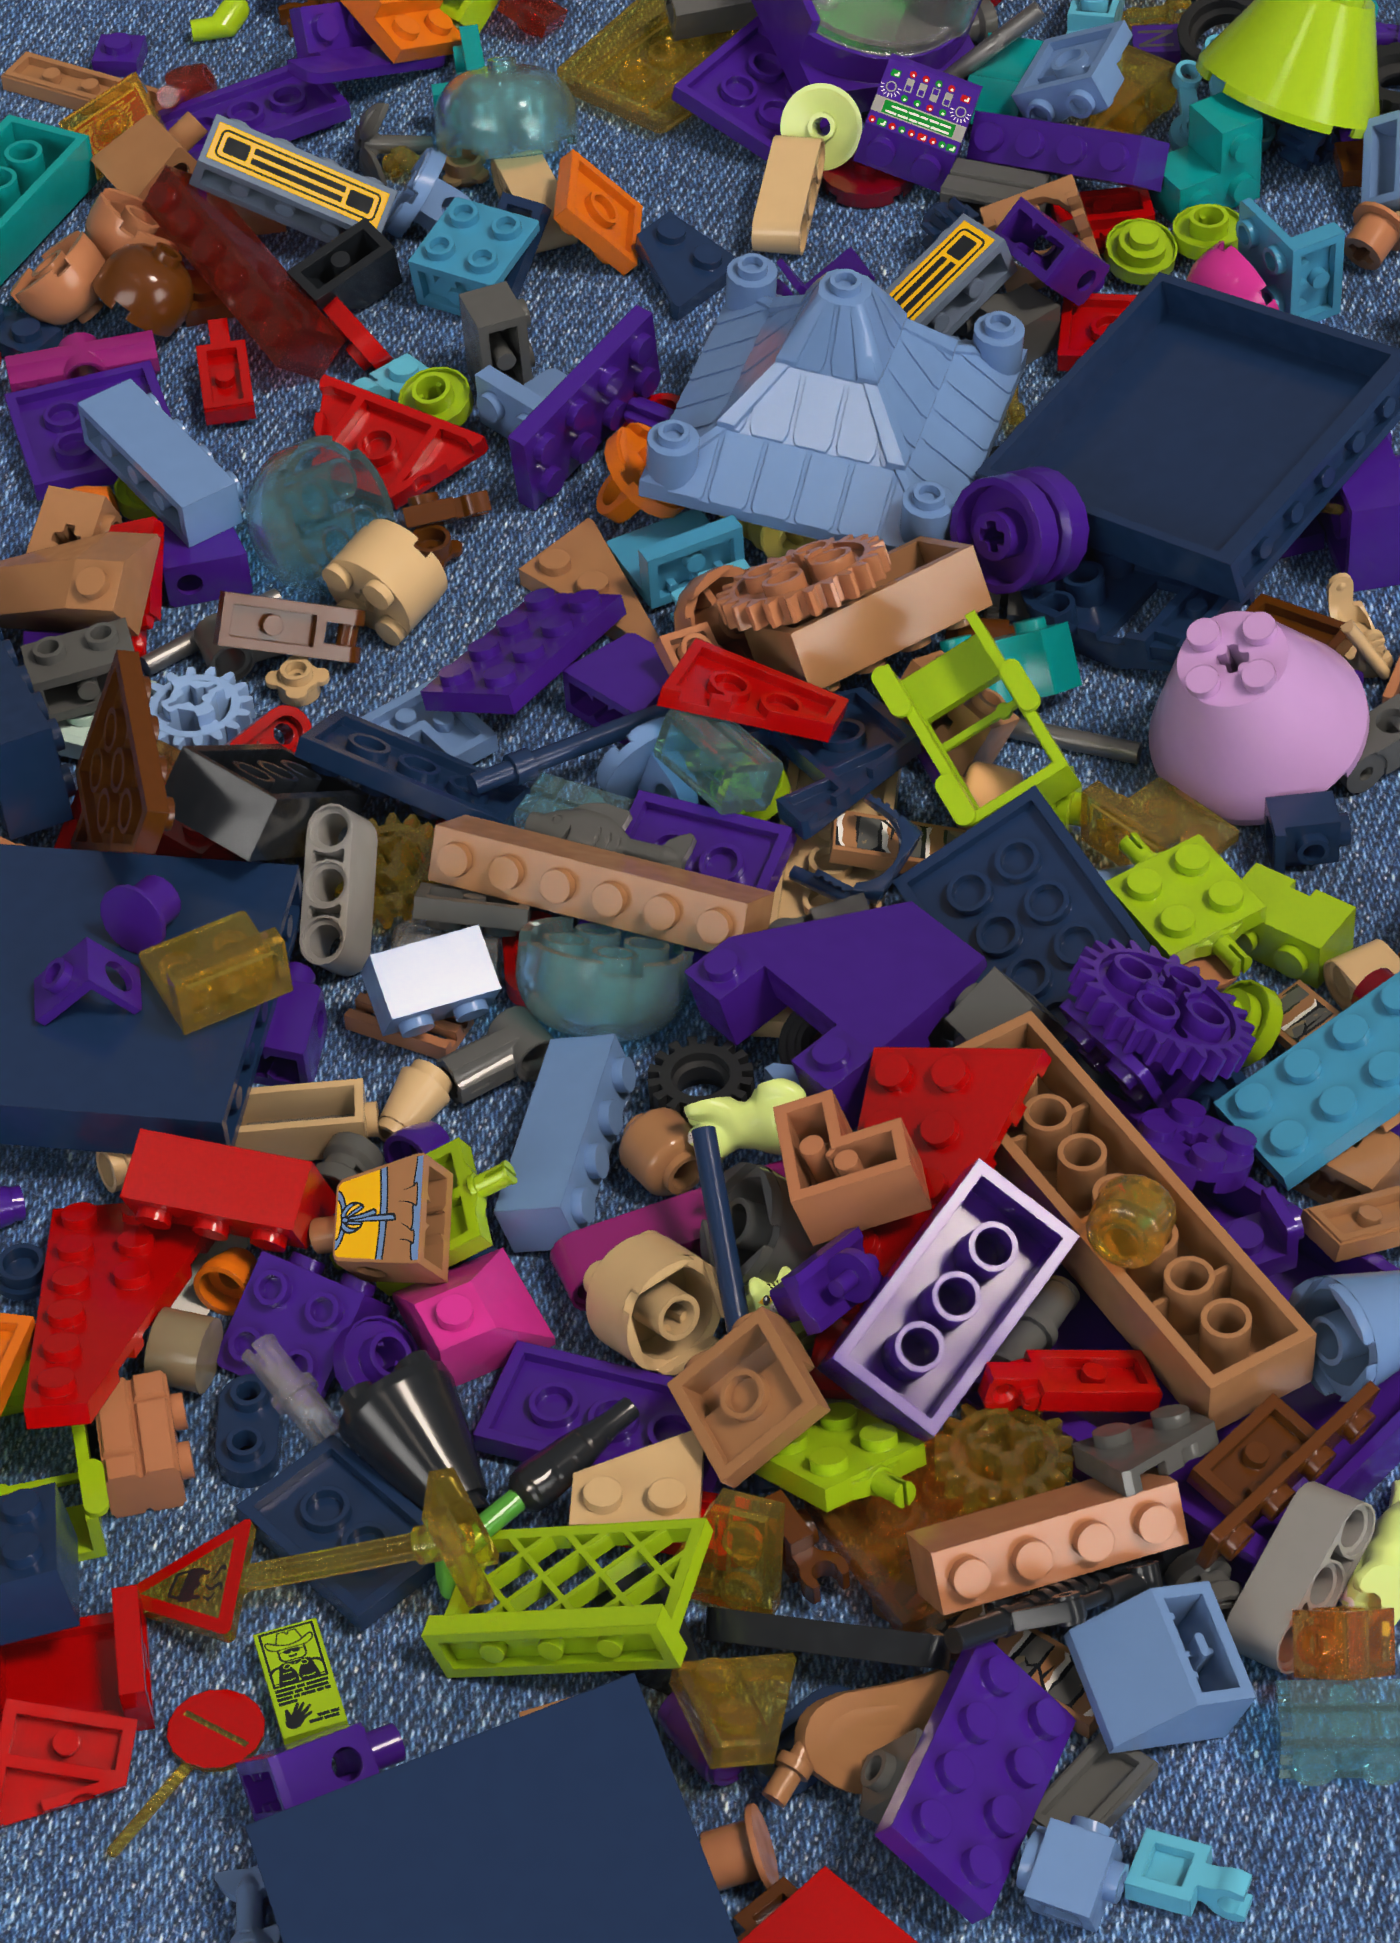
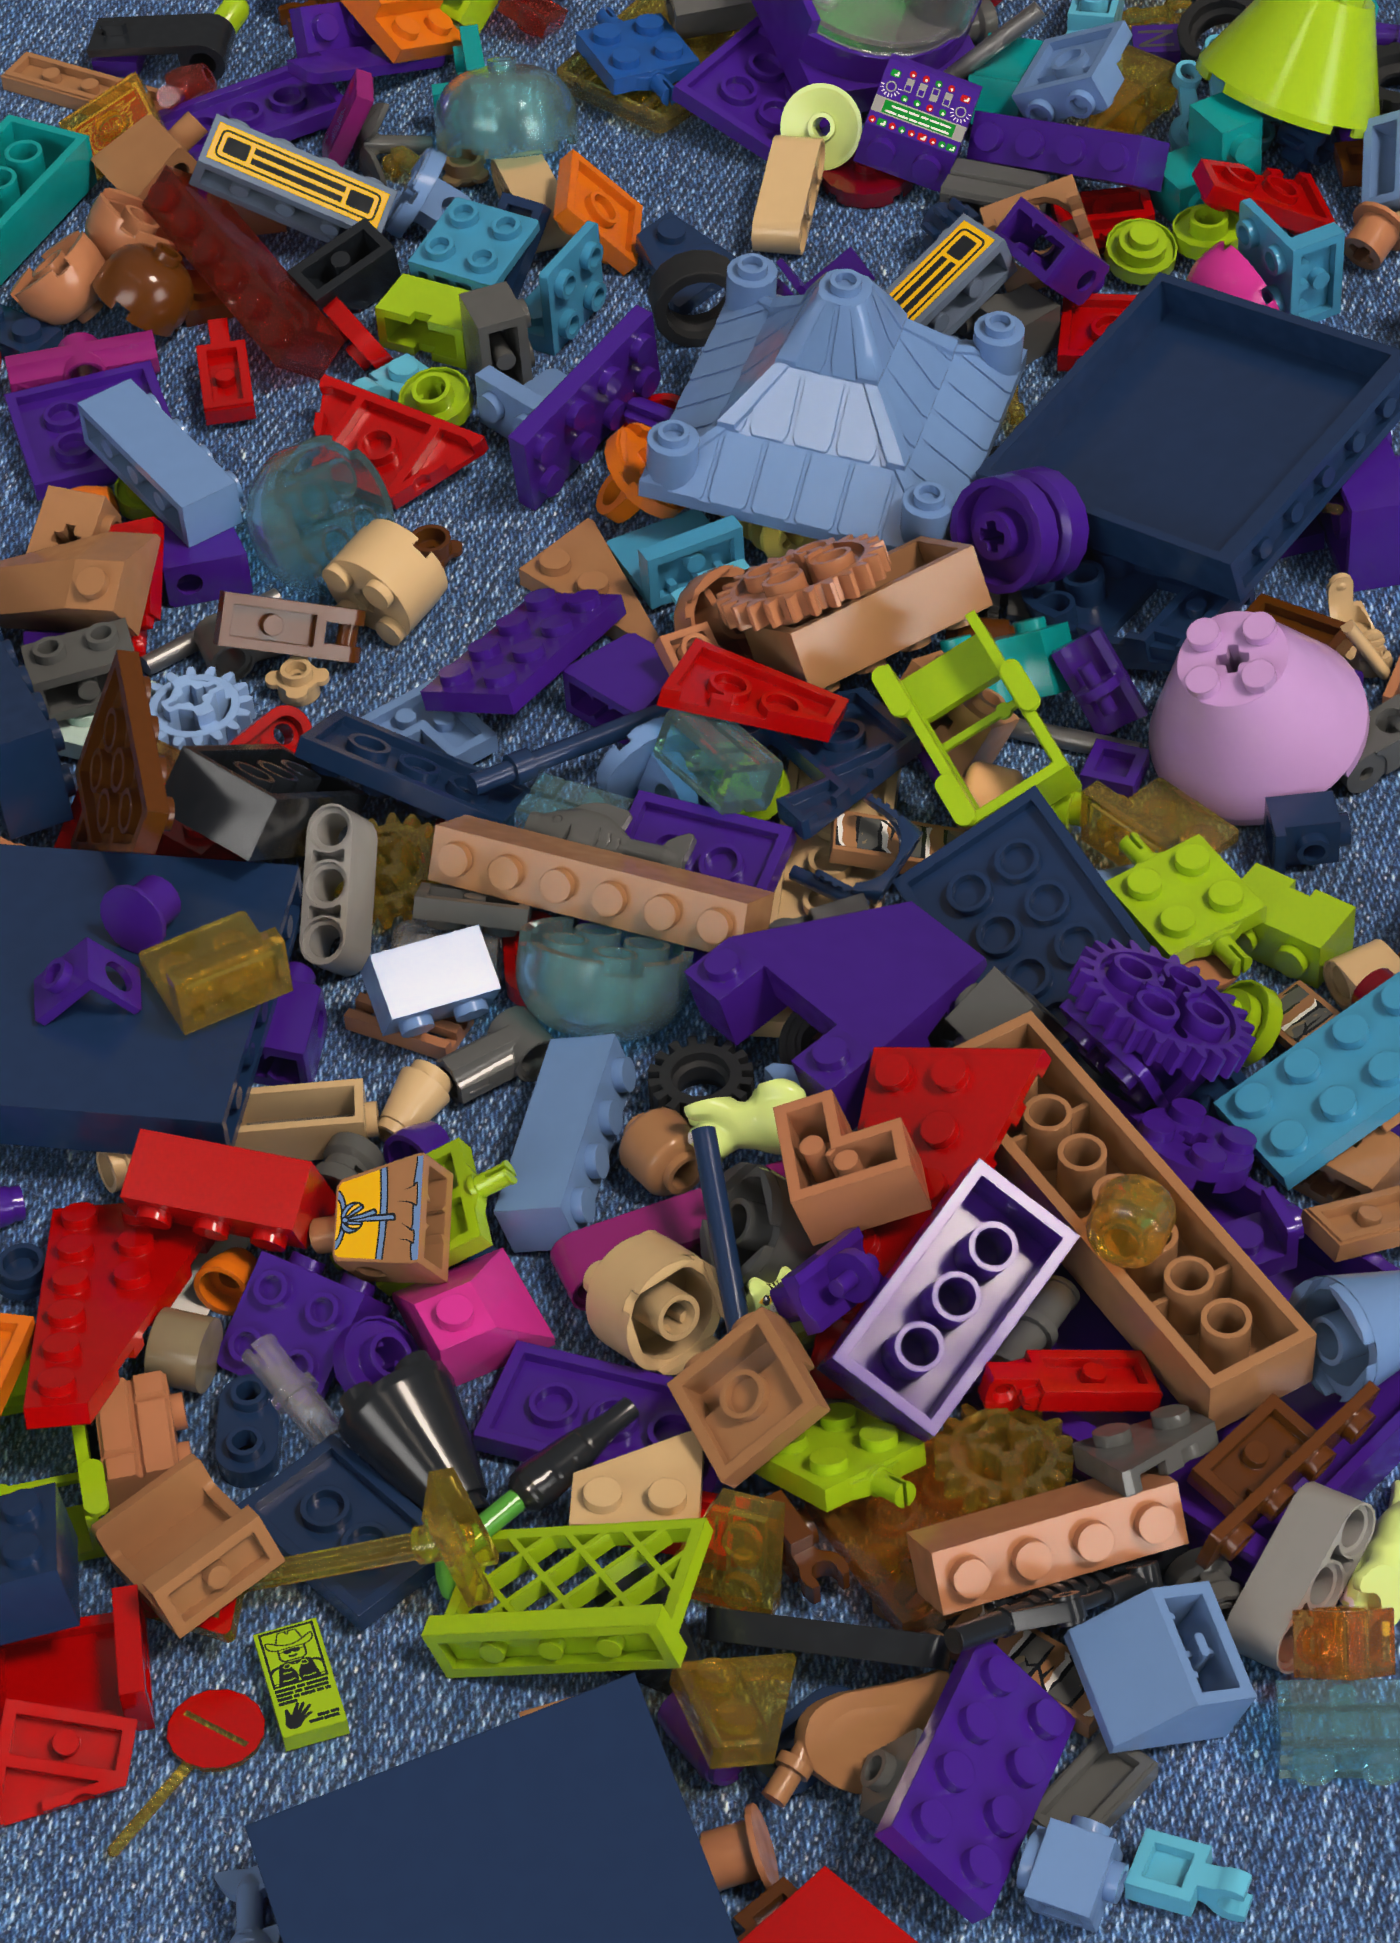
dark purple torso [235,1722,406,1821] -> none
reddish brown plate [398,490,492,532] -> none
none -> black door [87,13,236,84]
none -> medium nougat panel [91,1454,286,1639]
none -> magenta tile [322,68,374,167]
none -> lime brick [375,273,470,370]
none -> dark azure bracket [525,221,607,356]
none -> blue plate [575,7,700,106]
none -> black tyre [648,250,730,348]
none -> dark purple hips [1051,626,1149,735]
none -> dark purple plate [1080,738,1150,803]
none -> red wing [1192,158,1336,236]

